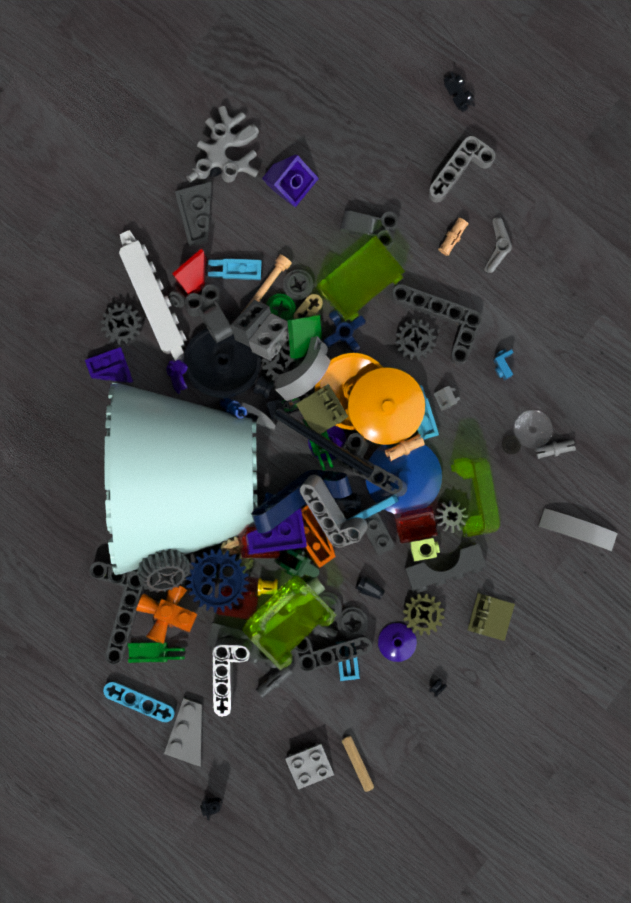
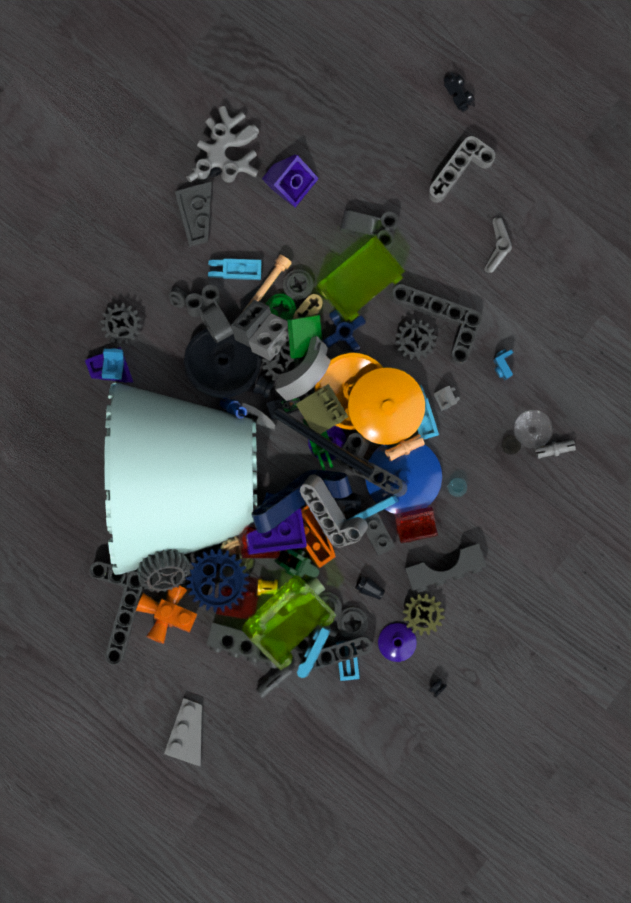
medium azure beam [103,681,175,722] -> none
white hinge [119,230,187,362] -> none
green arm [128,642,185,663] -> none
dark purple plate [166,359,188,394] -> none
slope [172,249,207,295] -> none
black hinge [200,795,223,821] -> none
beam [213,638,252,717] -> none
light grey hinge [285,743,334,790] -> none
tan axle [342,736,374,792] -> none
yellowish green brick [410,538,440,561] -> none
light grey gear [435,500,468,533] -> none
light nougat pin [438,218,468,256] -> none
clear neon green windscreen [450,457,500,538] -> none
olive hinge [467,593,515,641] -> none
light grey slope [538,508,617,551] -> none
none -> dark azure bracket [102,348,124,380]
none -> medium azure hinge [297,626,331,678]
none -> clear light blue plate [448,478,467,497]

